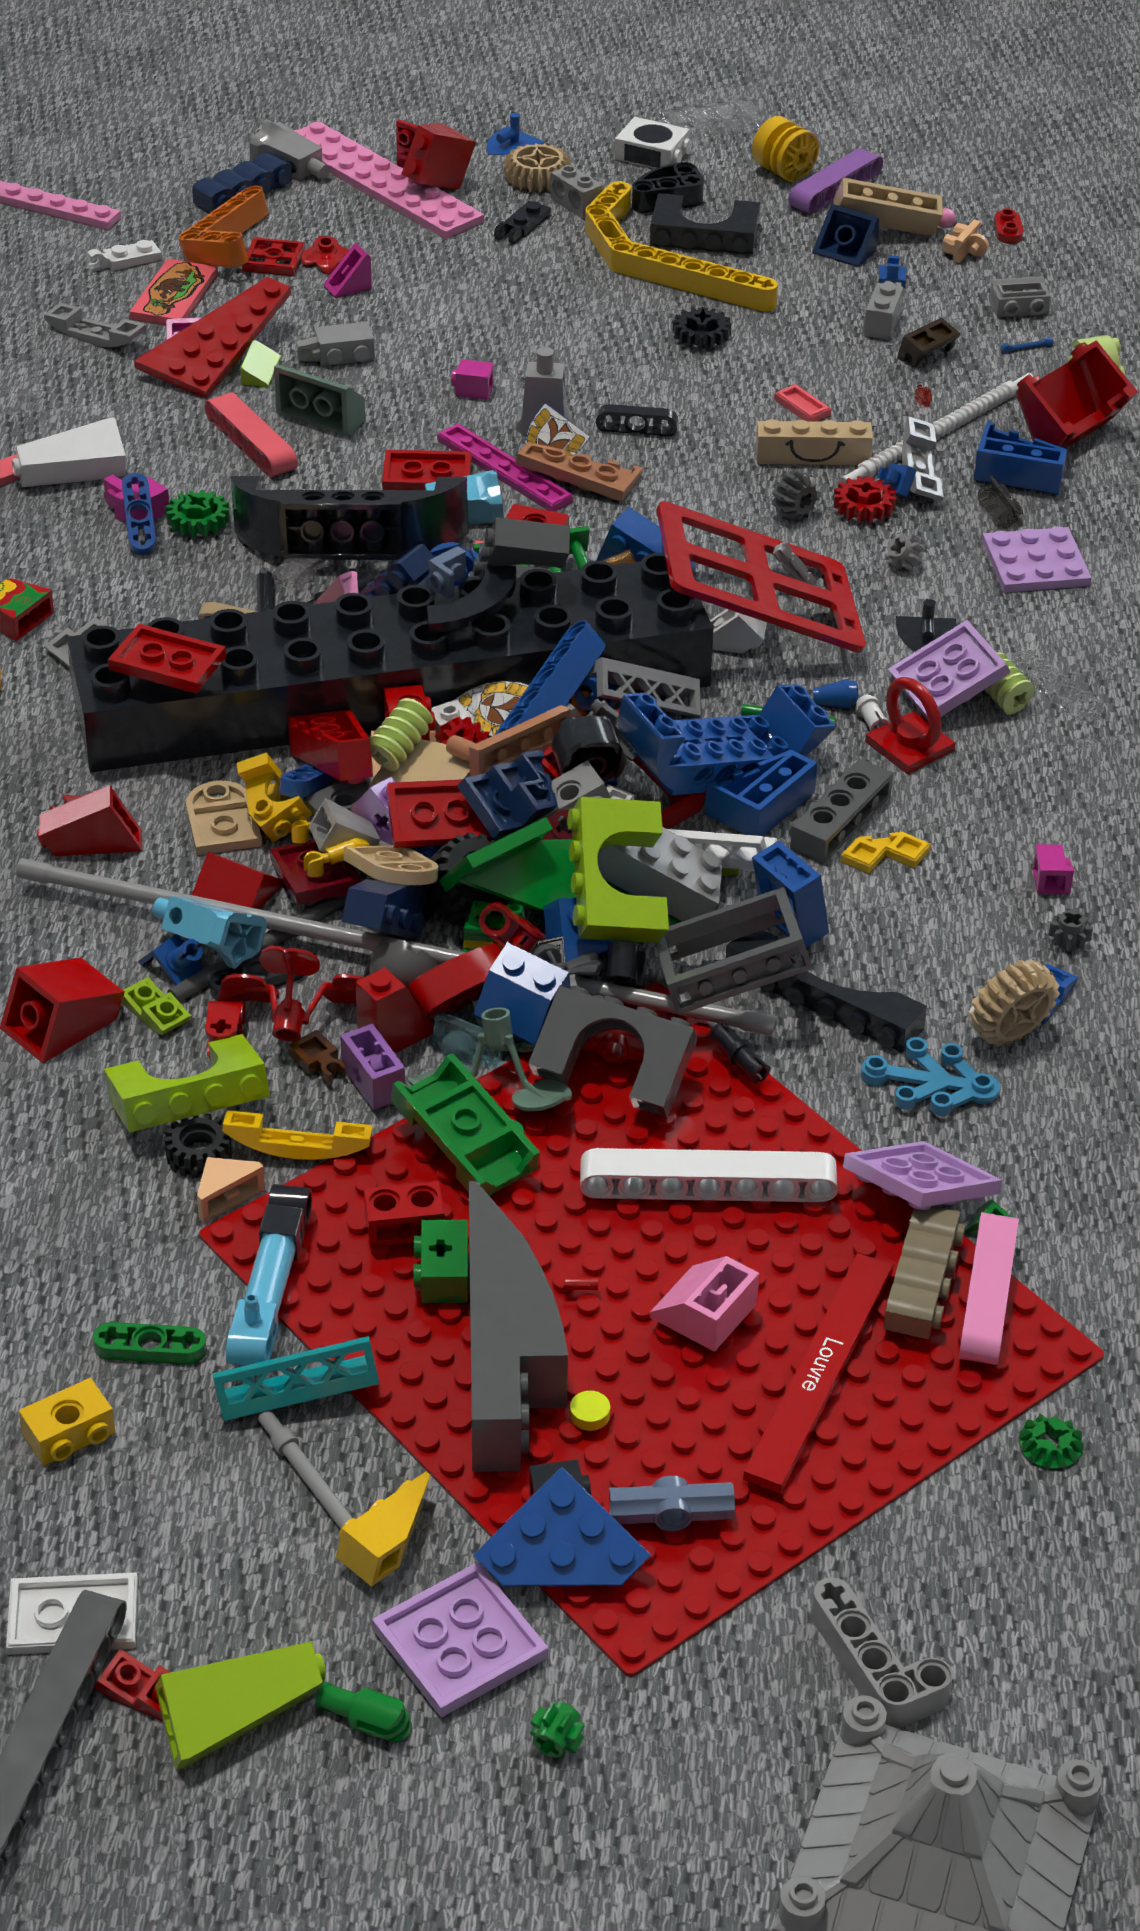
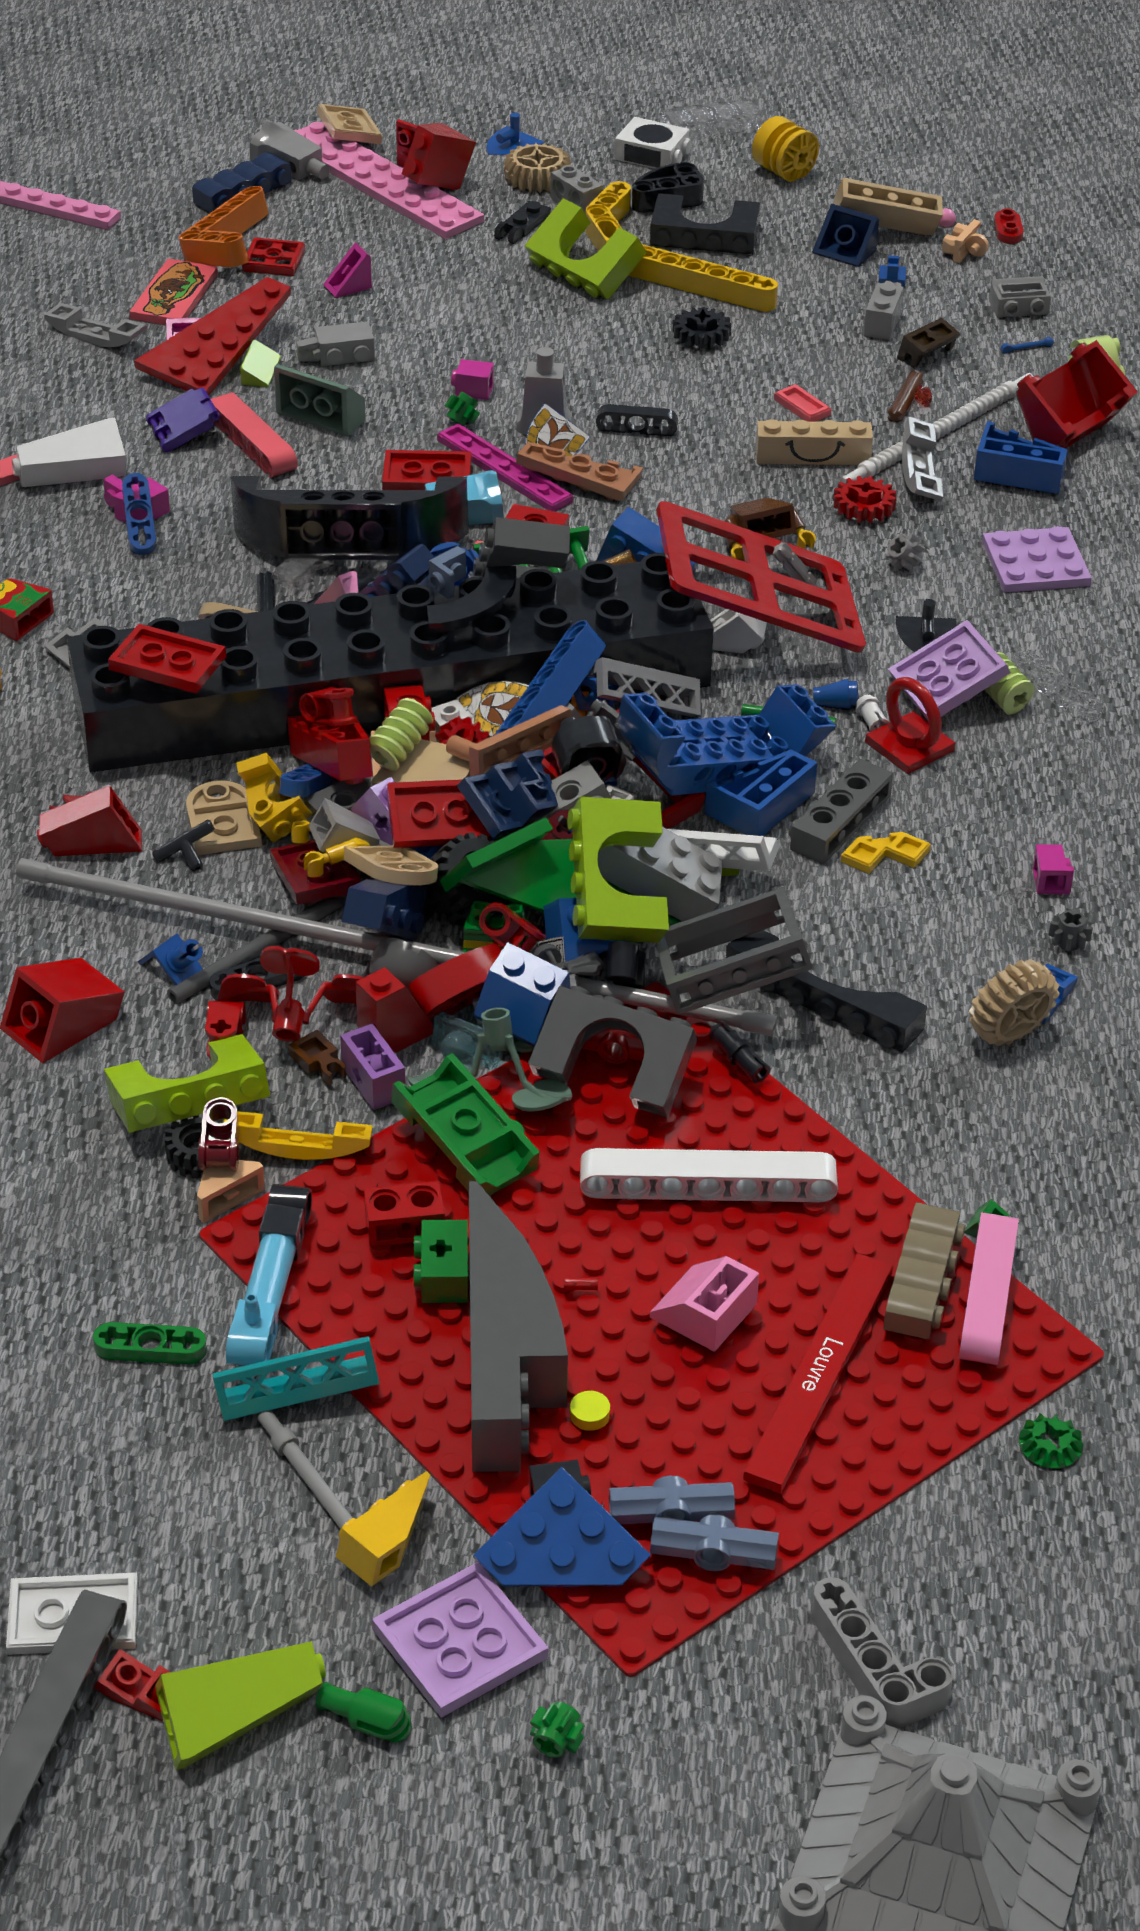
yellow brick [18,1377,116,1466] -> none
white plate [88,240,162,271] -> none
lime slope [122,977,191,1035] -> none
medium azure piece [152,896,267,969] -> none
green gear [166,490,230,537] -> none
red slope [192,852,284,909] -> none
red plate [301,236,349,274] -> none
blue window [752,841,829,947] -> none
dark grey gear [771,469,821,521] -> none
medium lavender beam [788,148,884,215] -> none
lavender plate [843,1141,1002,1210] -> none
dark azure plant [861,1037,1000,1116] -> none
blue tile [877,463,917,497] -> none
clear smoke hinge [977,475,1023,529] -> none
none -> dark purple plate [146,387,220,452]
none -> black piece [152,819,215,871]
none -> dark red piece [198,1097,240,1171]
none -> red piece [299,687,357,726]
none -> tan tile [317,104,383,144]
none -> green gear [444,392,480,427]
none -> lime arch [524,198,647,299]
none -> sand blue piece [650,1515,779,1571]
none -> reddish brown torso [725,498,816,561]
none -> reddish brown axle [887,370,923,422]

